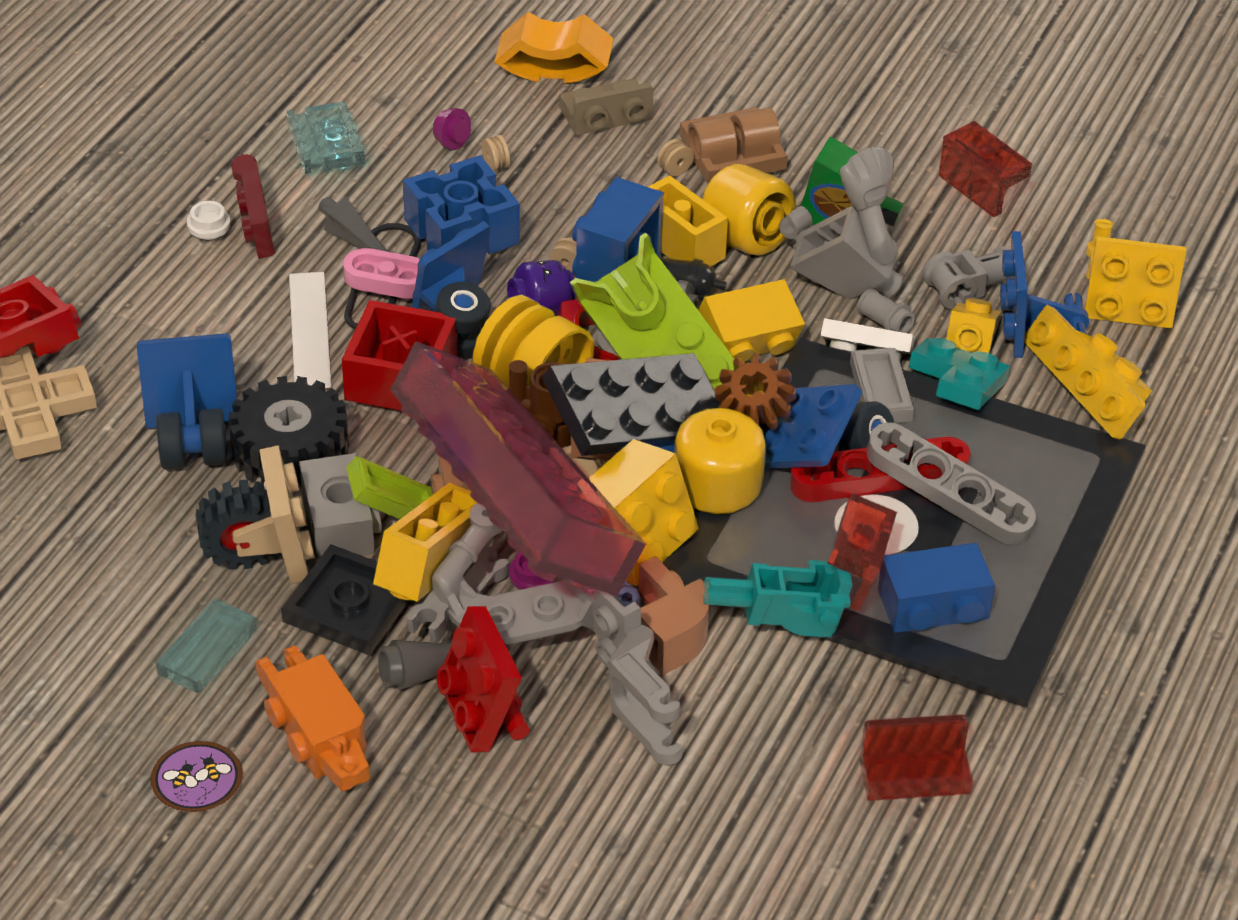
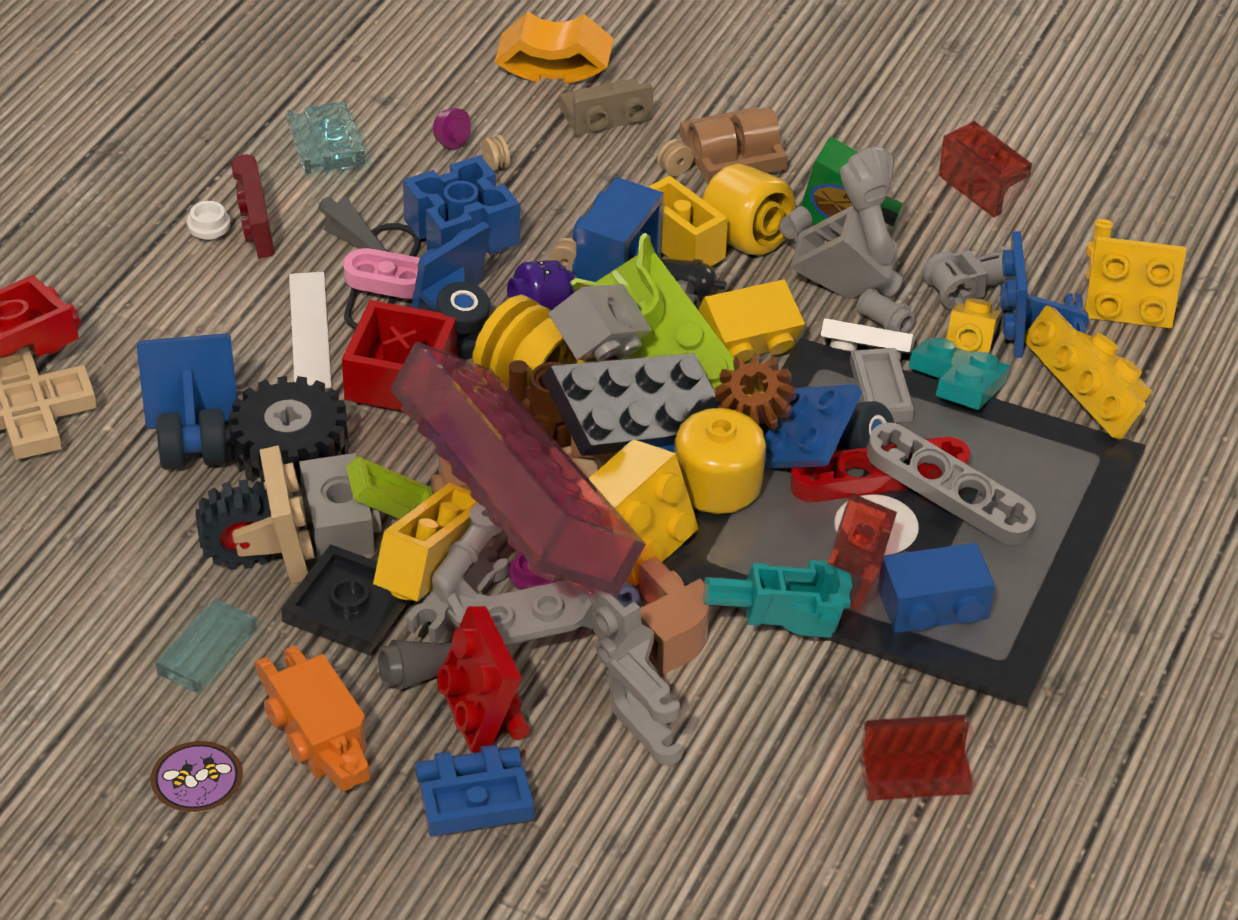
none -> blue plate [415,744,534,836]
none -> light grey brick [548,284,652,362]

